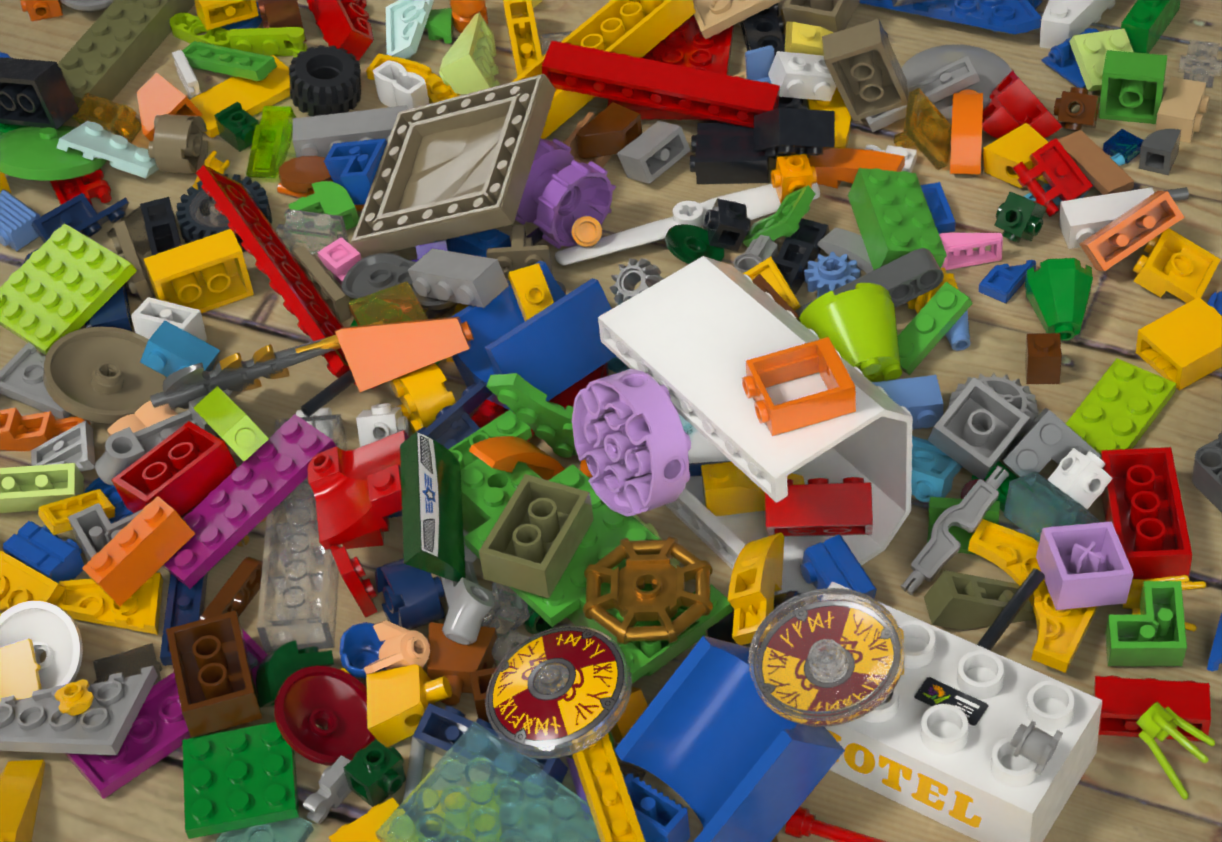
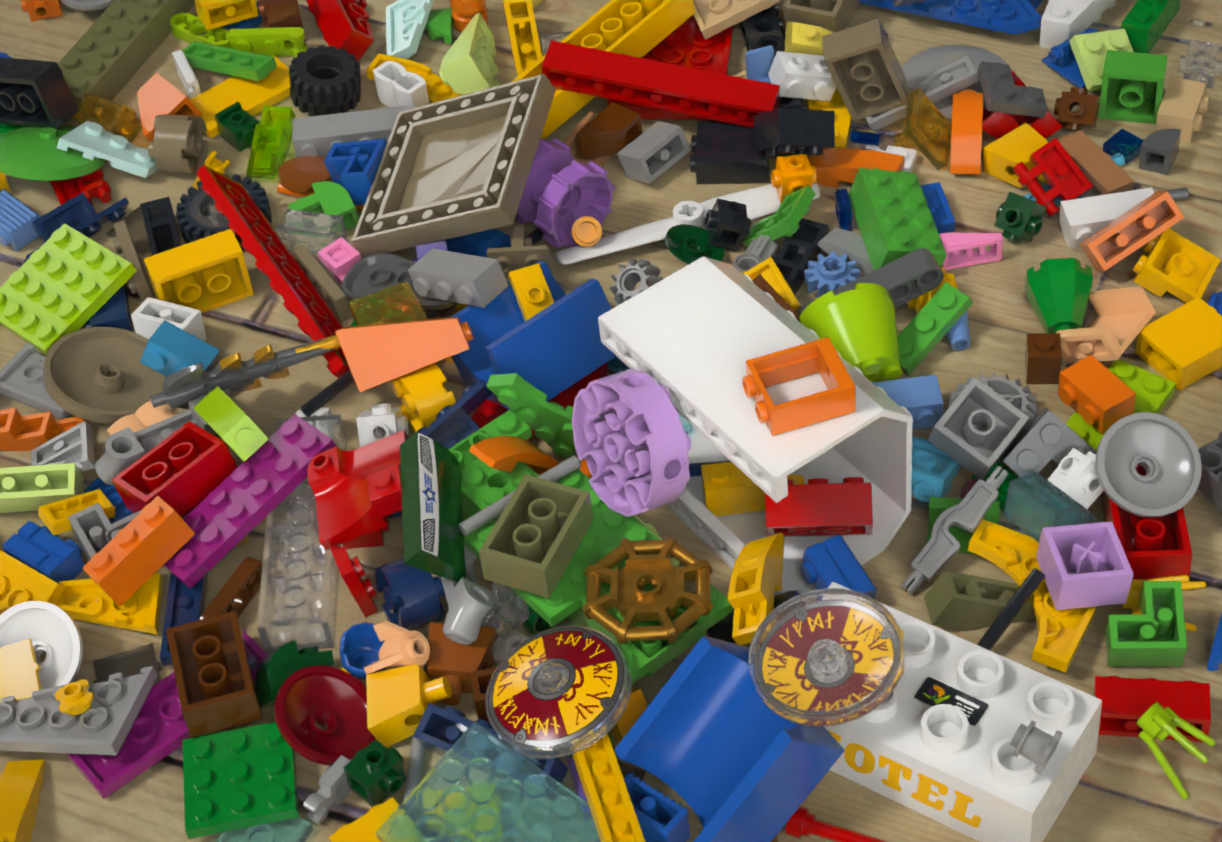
blue tile [979,260,1036,304] -> none
none -> light grey bar [458,455,581,536]
none -> clear blue tile [835,188,852,231]
none -> clear blue tile [850,128,885,146]
none -> dark grey plate [977,61,1048,118]
none -> light nougat panel [1056,286,1156,364]
none -> orange brick [1058,355,1136,434]
none -> light grey dish [1096,412,1202,517]

